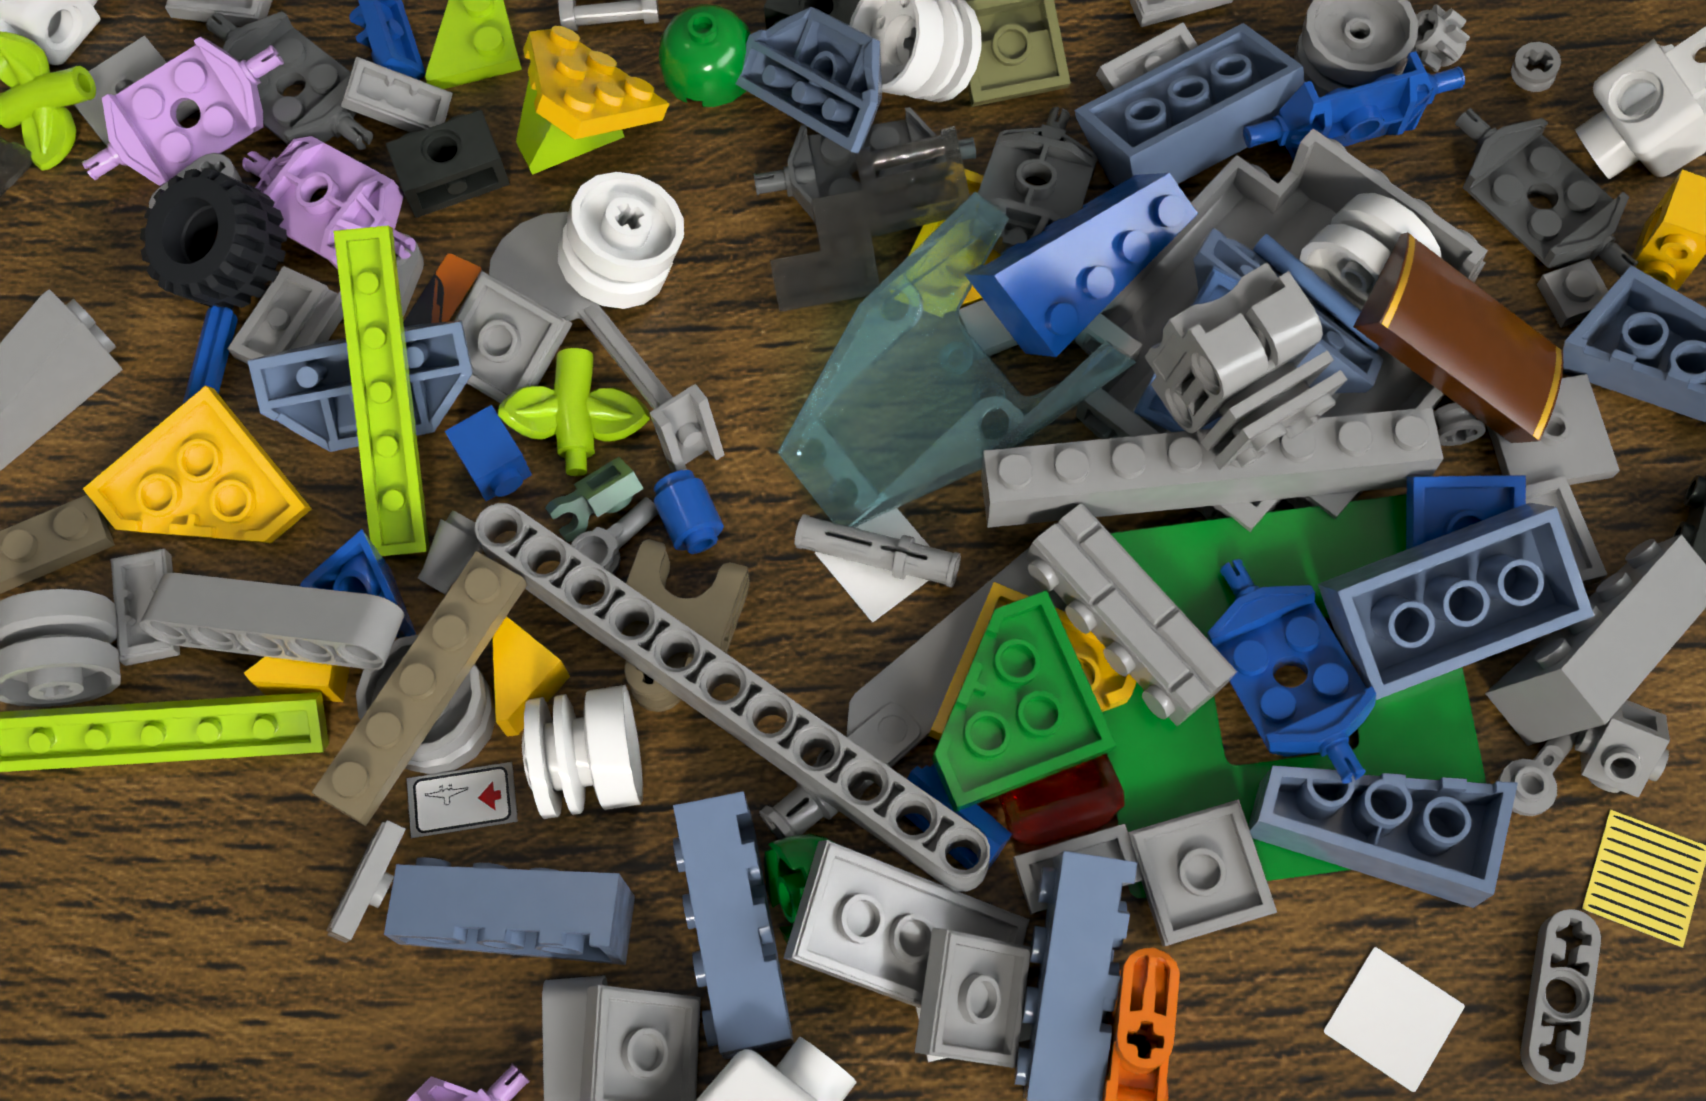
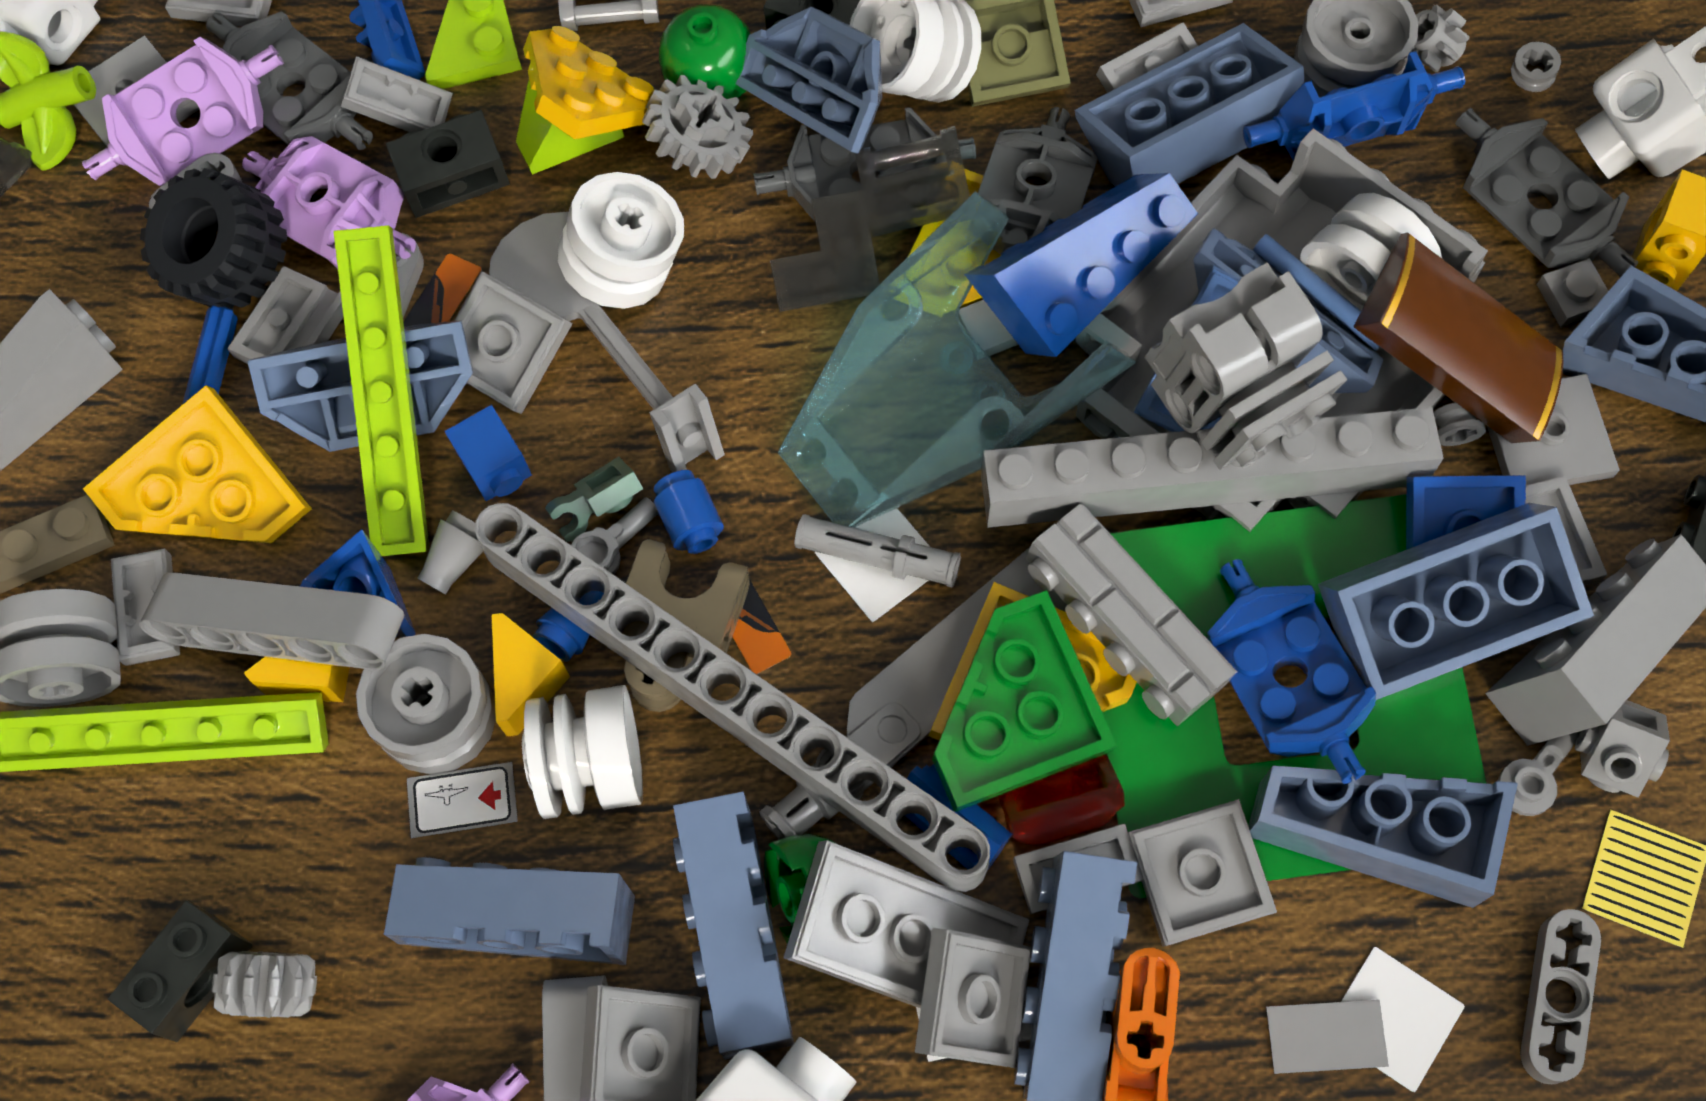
dark tan plate [311,551,527,826] -> none
light grey plate [326,820,406,943] -> none
lime plant [498,348,650,476] -> none
none -> pearl dark grey brick [107,900,253,1042]
none -> light grey gear [212,951,317,1018]
none -> blue cone [533,591,604,662]
none -> light grey gear [642,75,753,179]
none -> orange sticker [707,579,791,674]
none -> light grey sticker [1266,1000,1389,1074]

